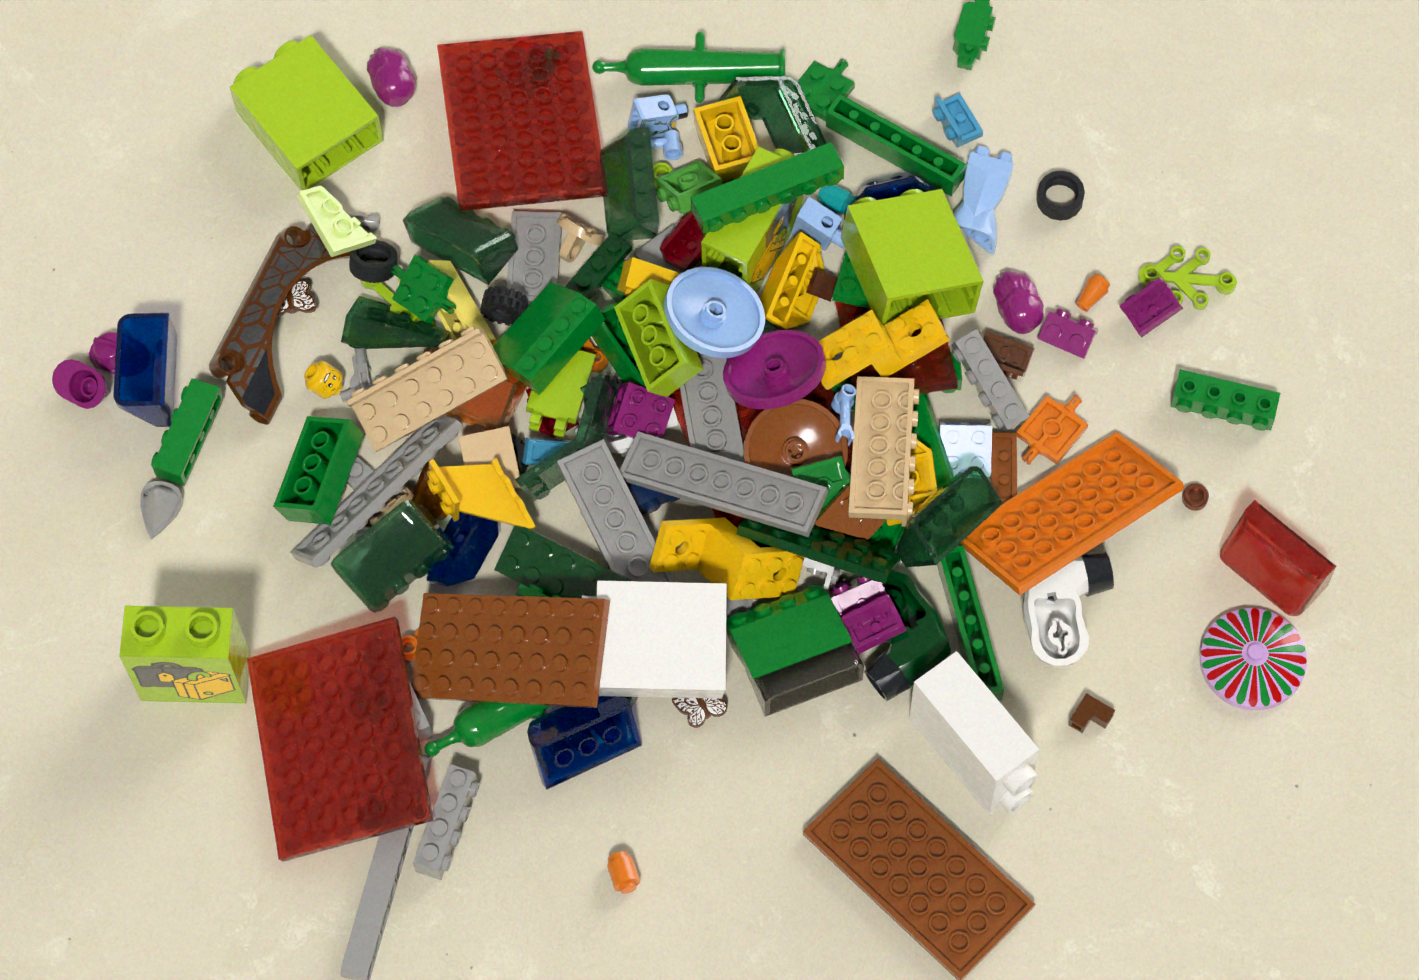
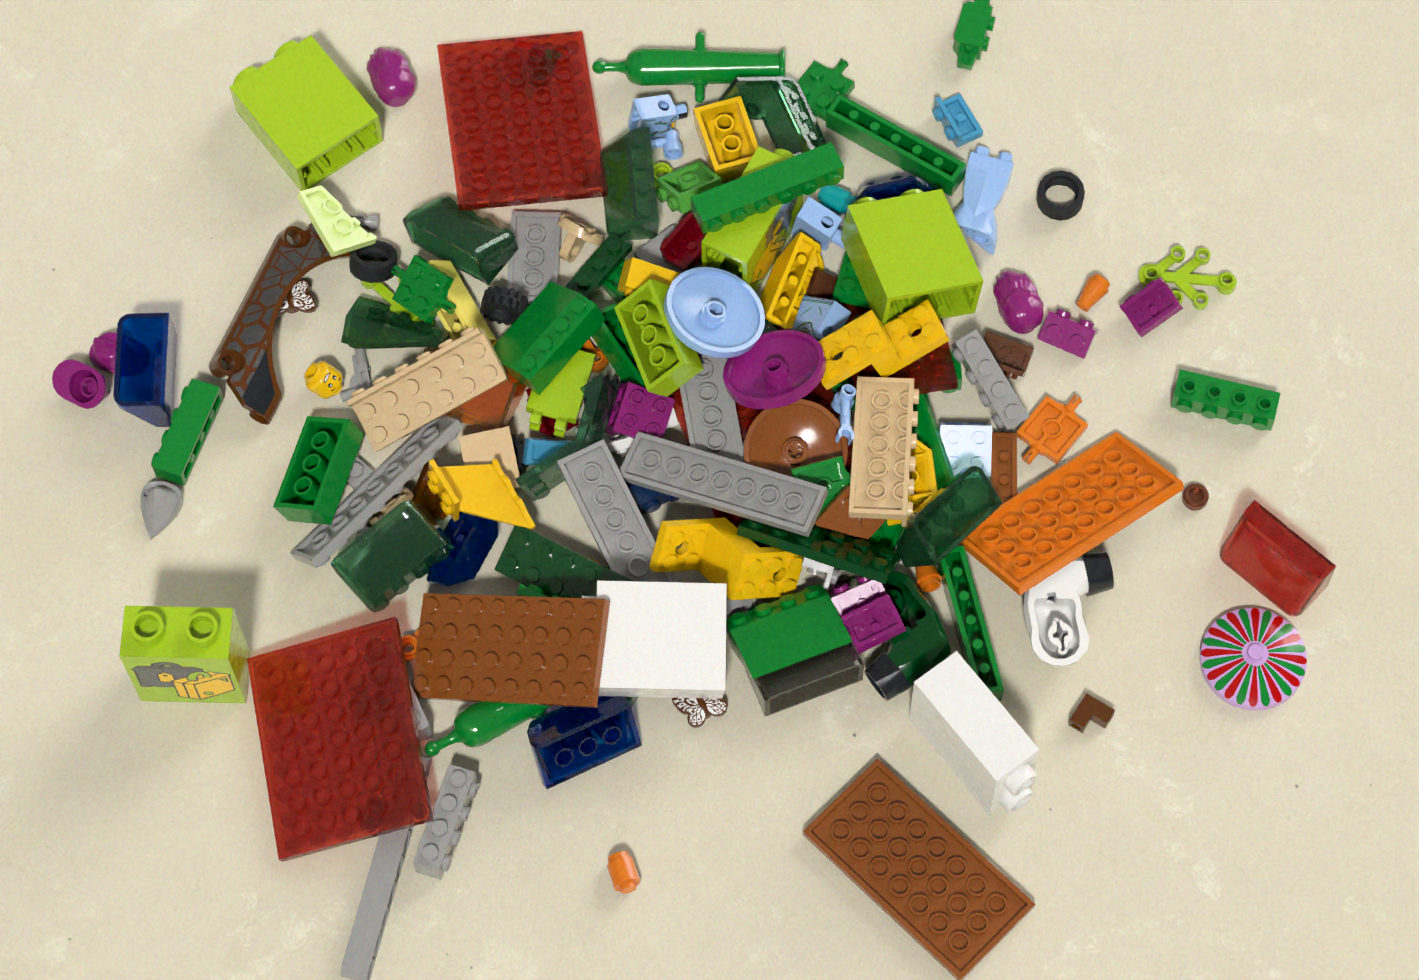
none -> light blue torso [792,296,851,341]
none -> orange cone [914,552,942,593]

